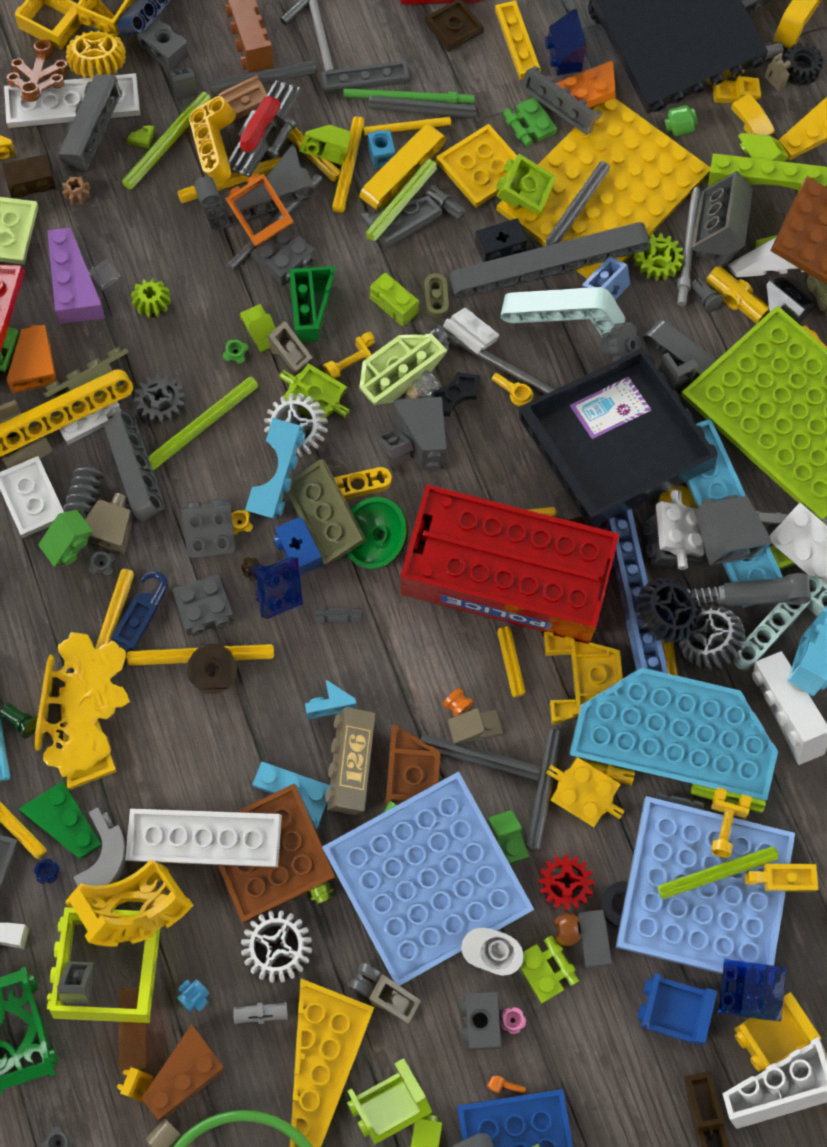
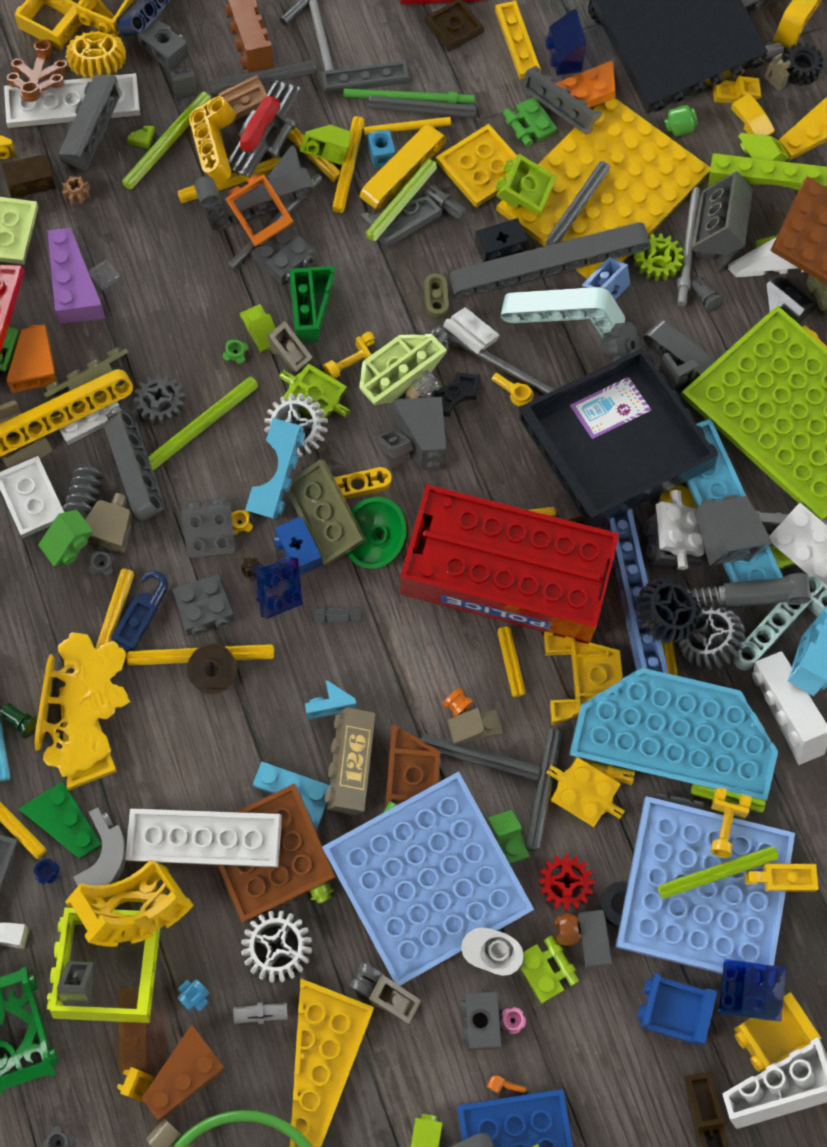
lime gear [131,278,171,318] -> none
lime panel [347,1058,433,1145] -> none
lime brick [370,272,419,327] -> none
yellow piece [706,265,770,324] -> none

